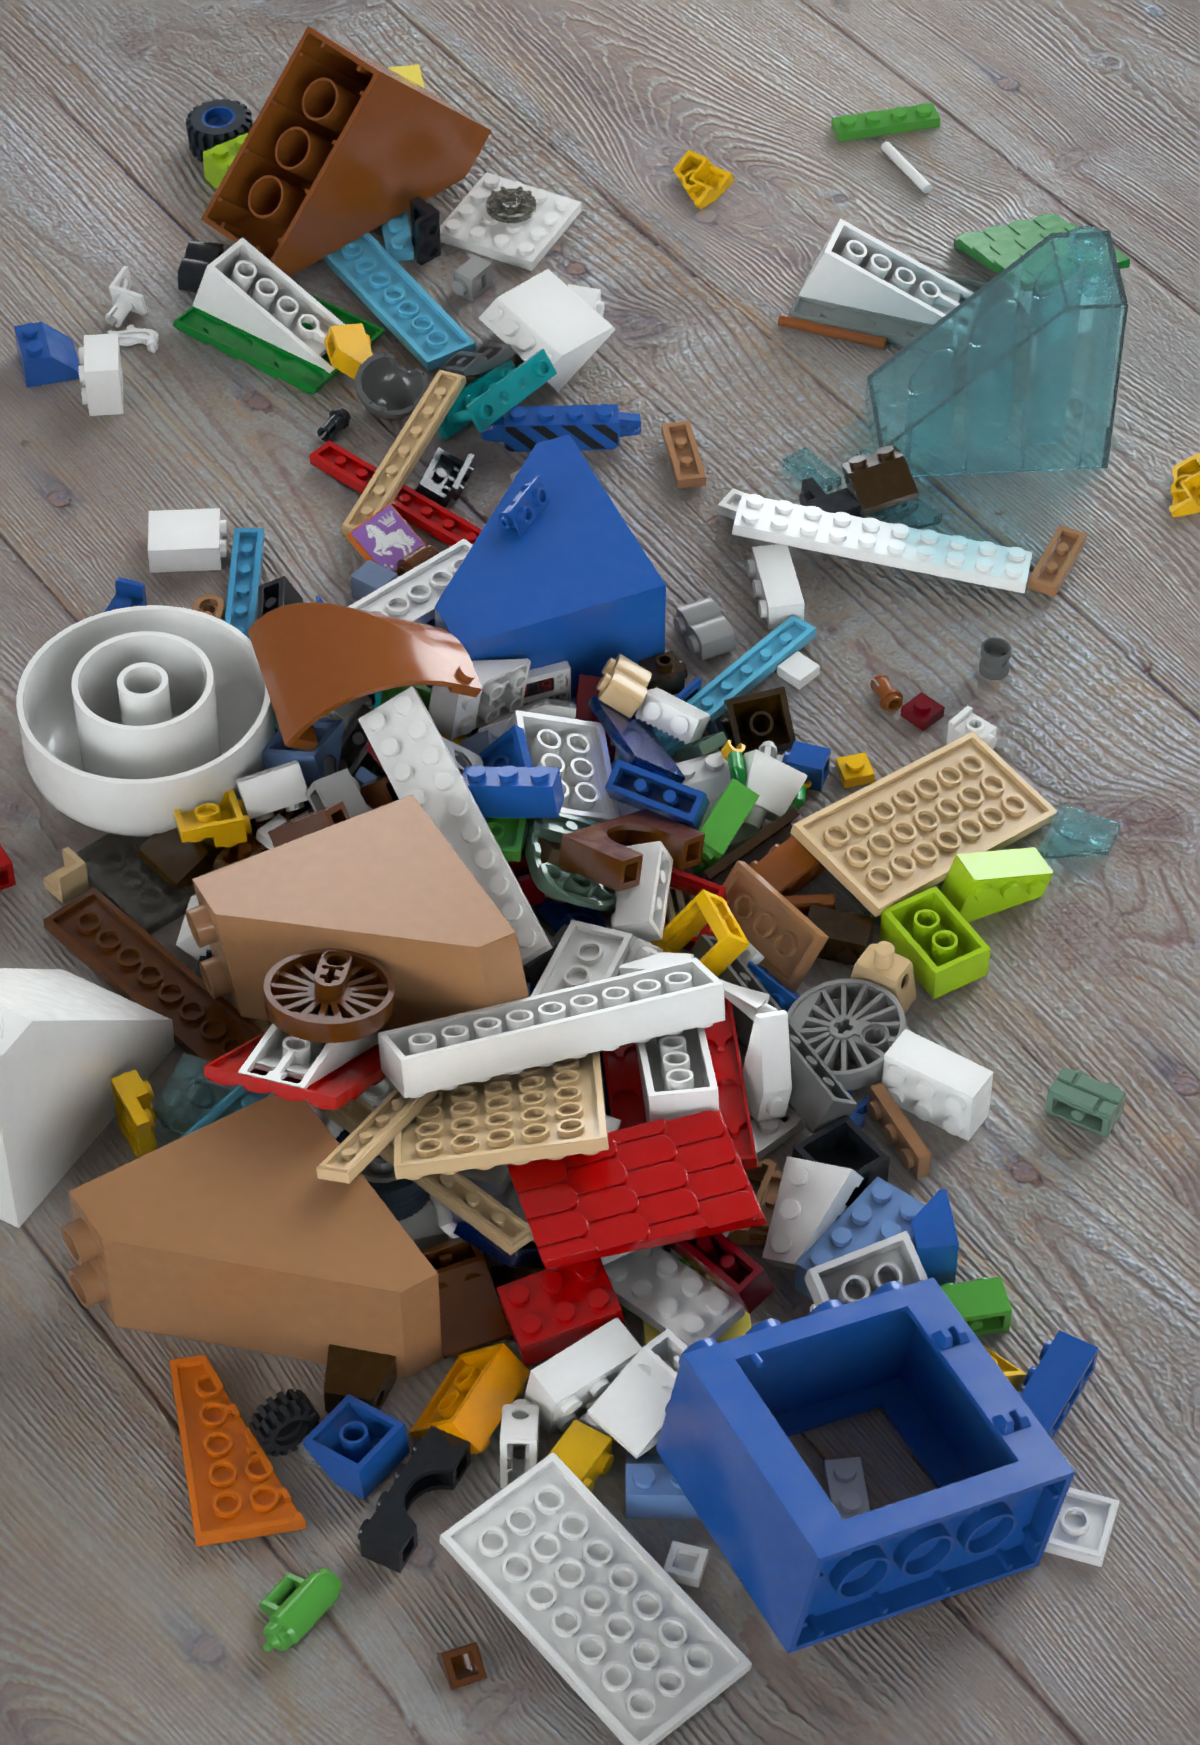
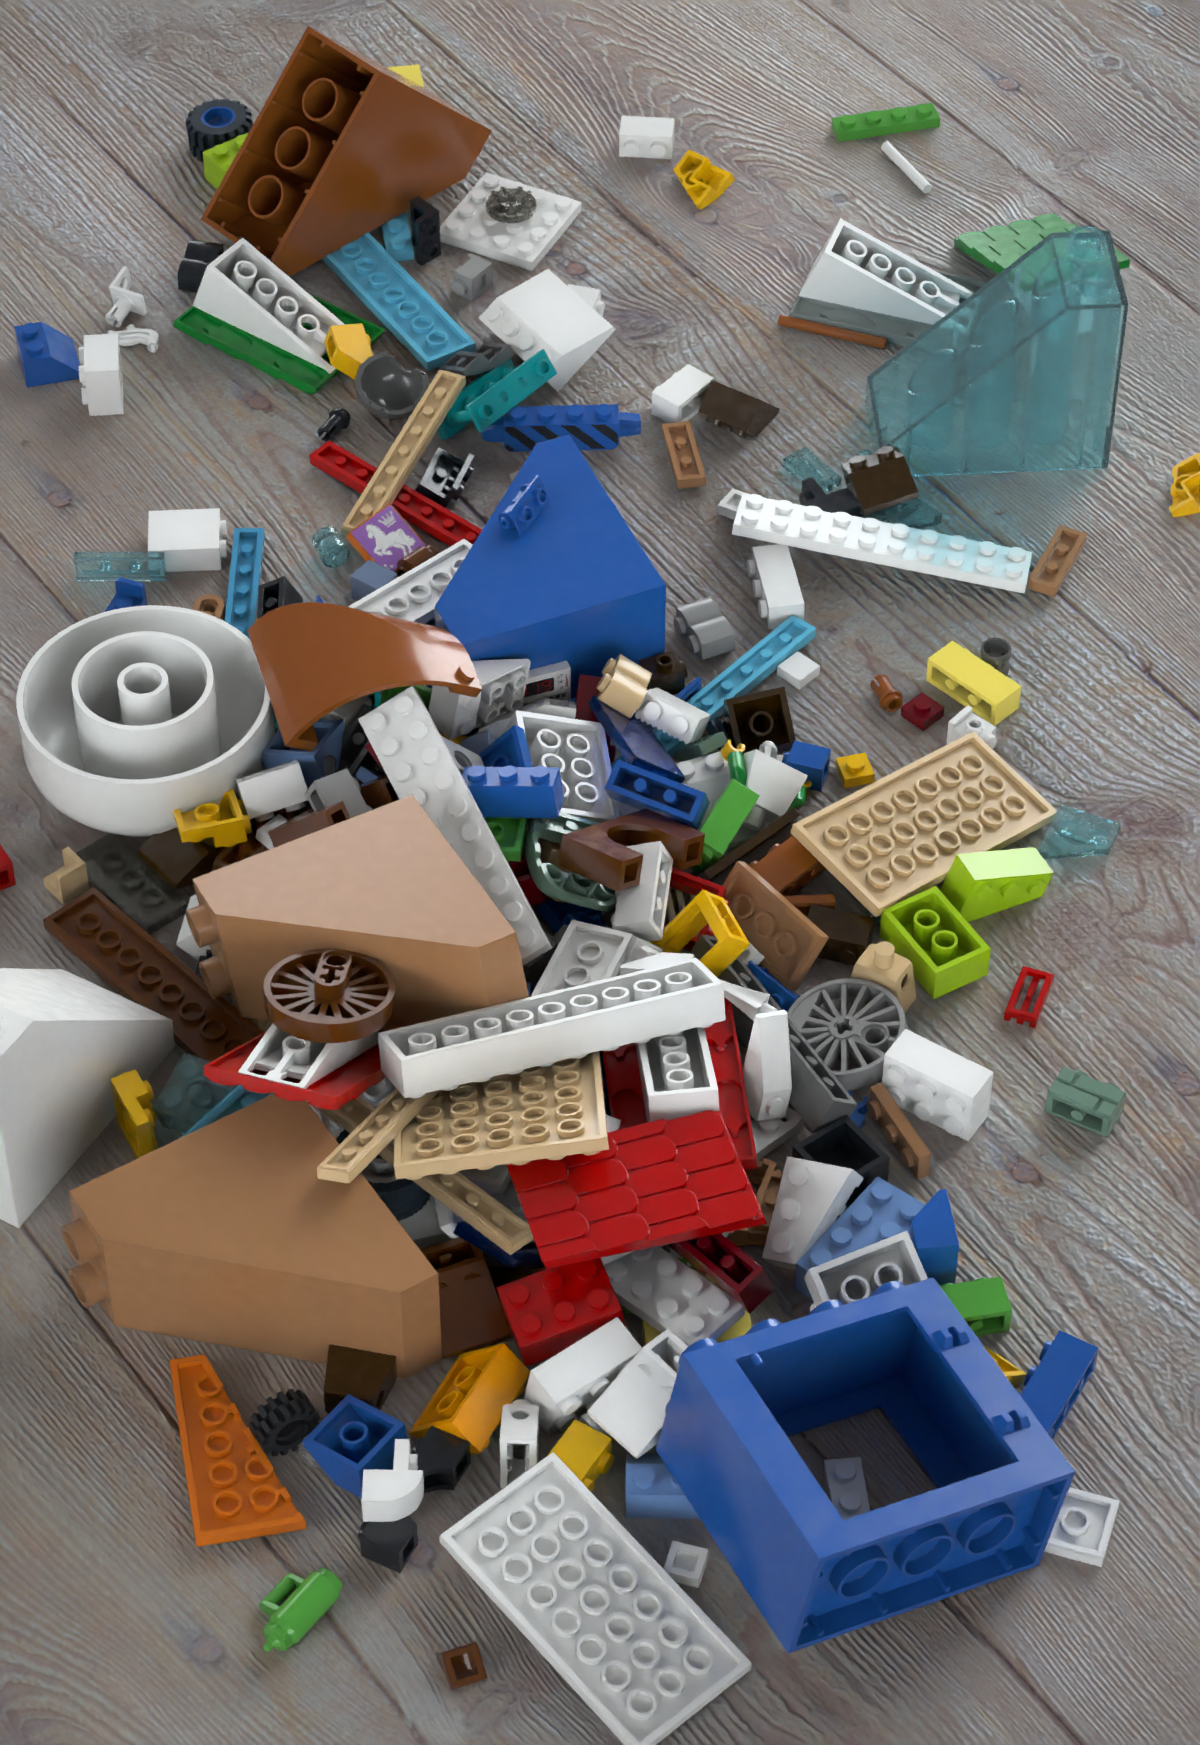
none -> clear light blue tile [74,552,167,581]
none -> clear light blue wheel [312,526,350,568]
none -> white brick [361,1439,424,1522]
none -> white brick [619,116,674,159]
none -> white brick [651,364,715,423]
none -> dark brown slope [698,380,780,438]
none -> light yellow brick [926,640,1021,726]
none -> red tile [1004,966,1054,1028]

